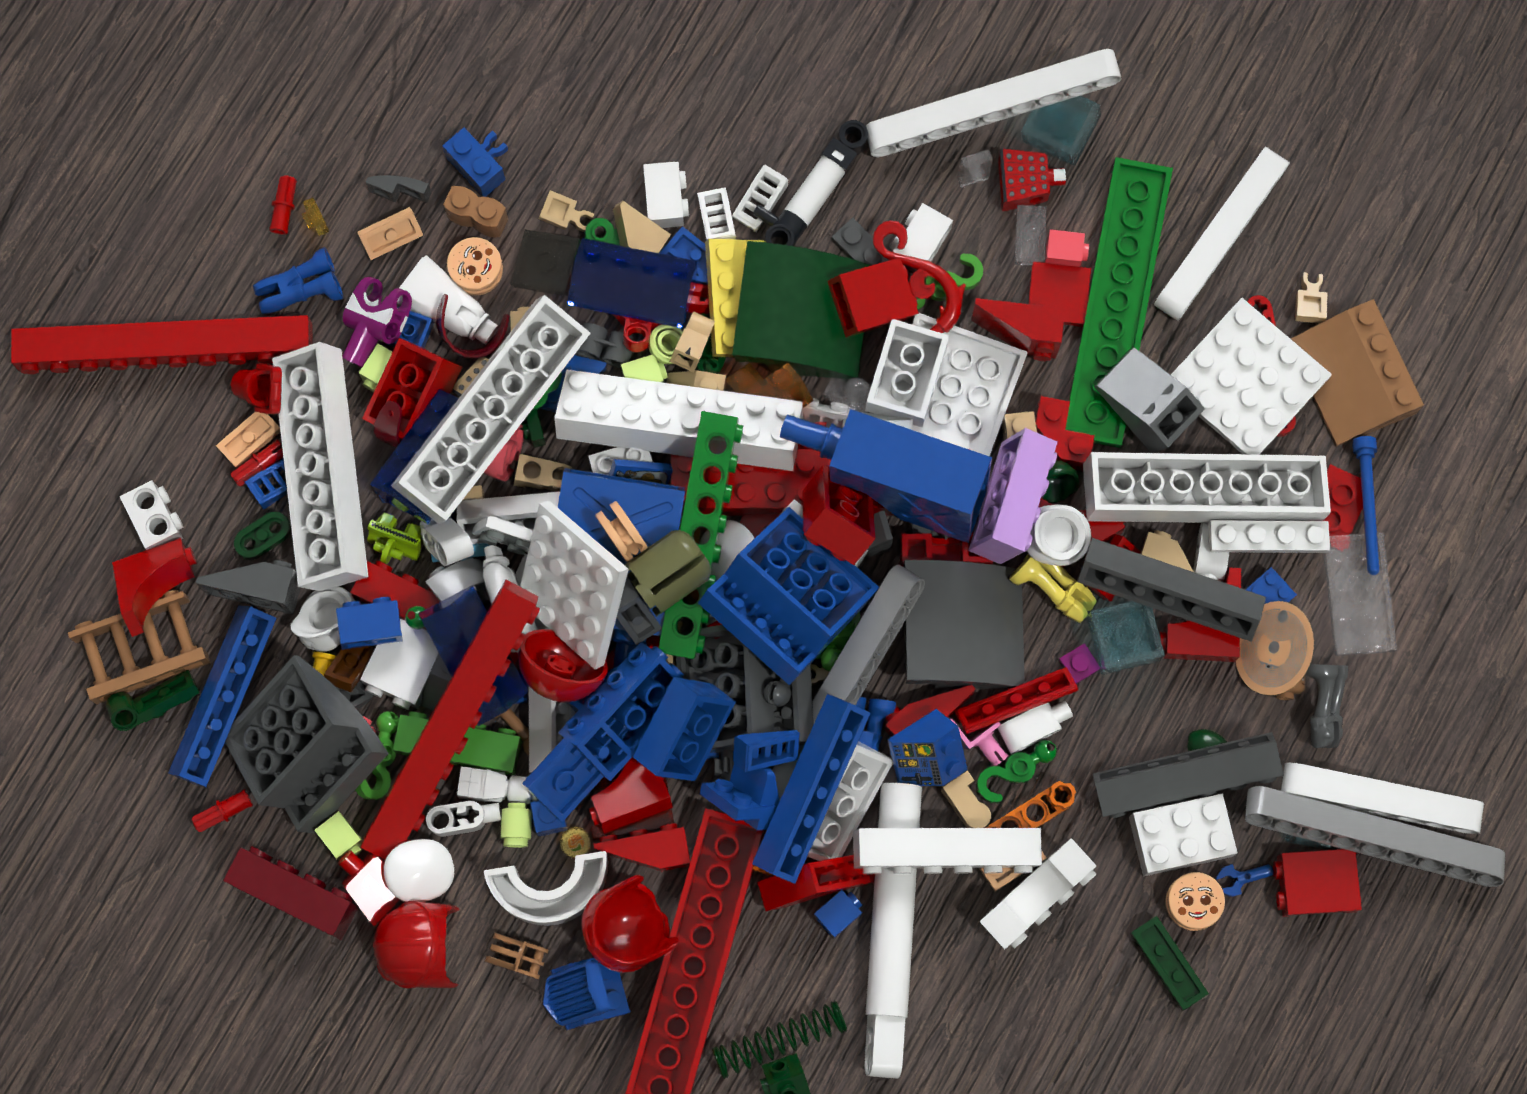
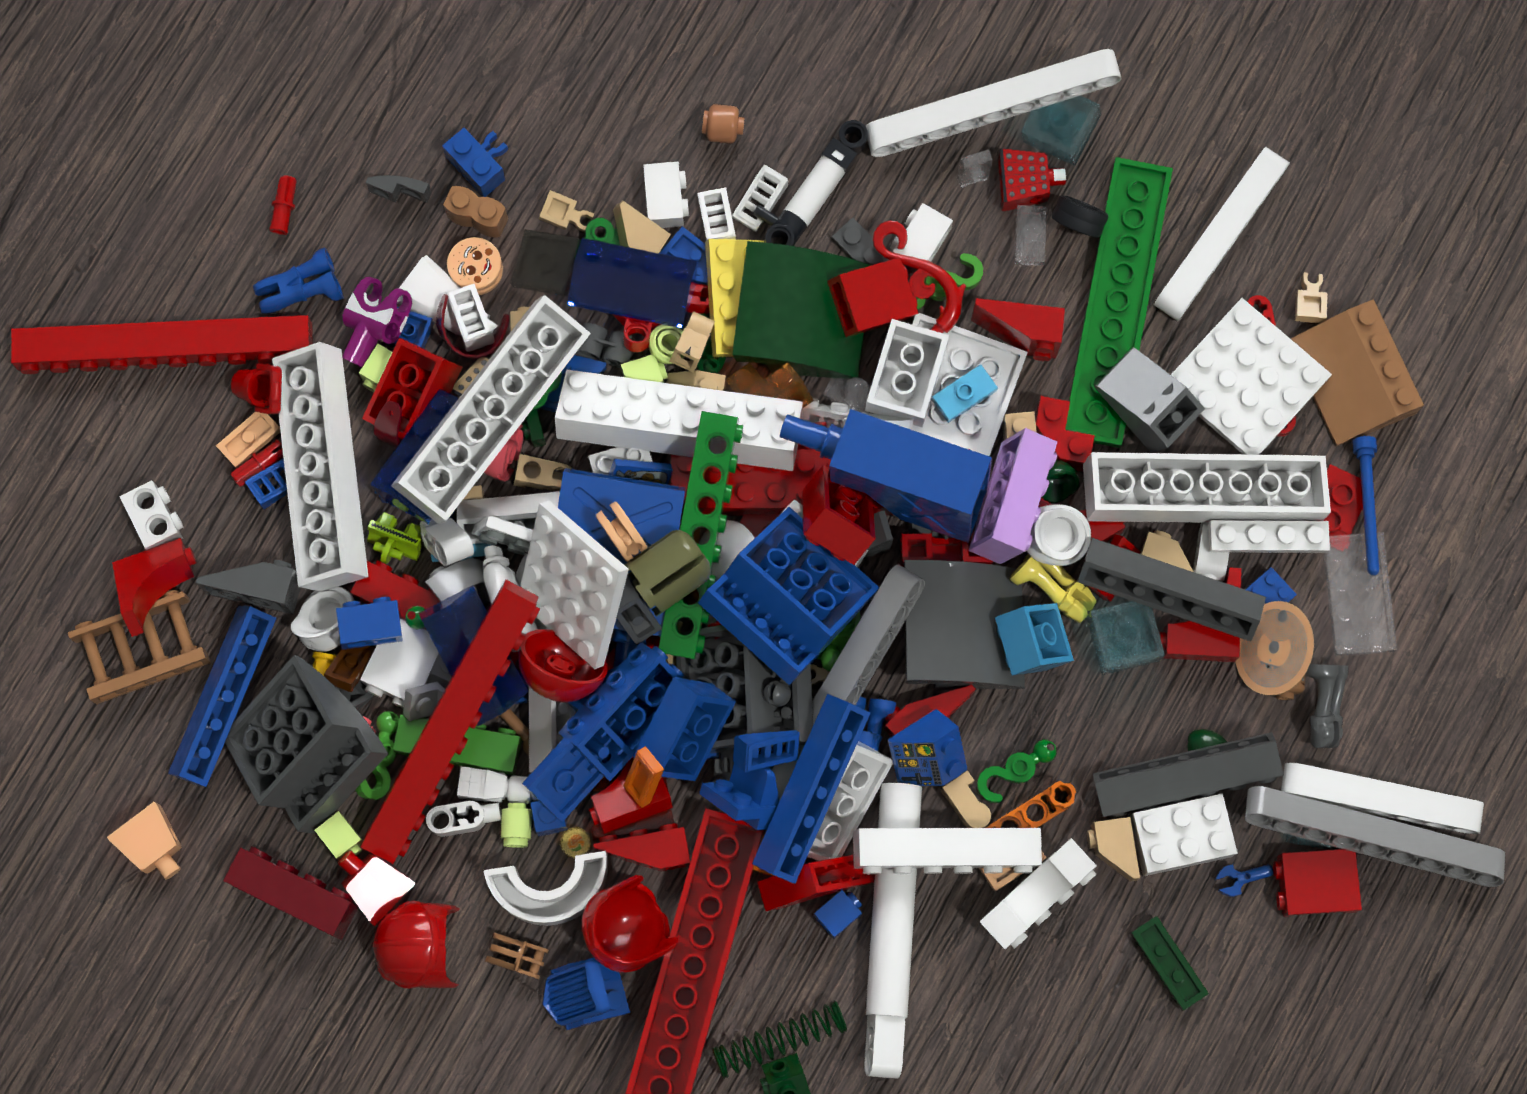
dark green plate [106,670,199,731] -> none
red axle [192,789,253,832] -> none
dark green plate [234,512,291,560] -> none
clear yellow plate [302,198,329,236] -> none
light nougat plate [357,207,423,260] -> none
white piece [383,839,455,902] -> none
bright pink bracket [950,719,1008,766] -> none
red slope [955,667,1079,734] -> none
white piece [998,701,1073,755] -> none
red tile [1028,262,1091,327] -> none
coral brick [1044,229,1089,267] -> none
magenta plate [1058,643,1101,684] -> none
light nougat head [1165,872,1225,931] -> none
none -> light nougat torso [107,802,182,880]
none -> light grey bracket [403,682,445,721]
none -> white slope [446,284,495,352]
none -> orange tile [624,746,664,808]
none -> nougat head [702,104,745,144]
none -> medium azure plate [932,364,998,423]
none -> dark azure brick [995,603,1074,675]
none -> black tyre [1052,195,1109,237]
none -> tan slope [1087,817,1140,882]

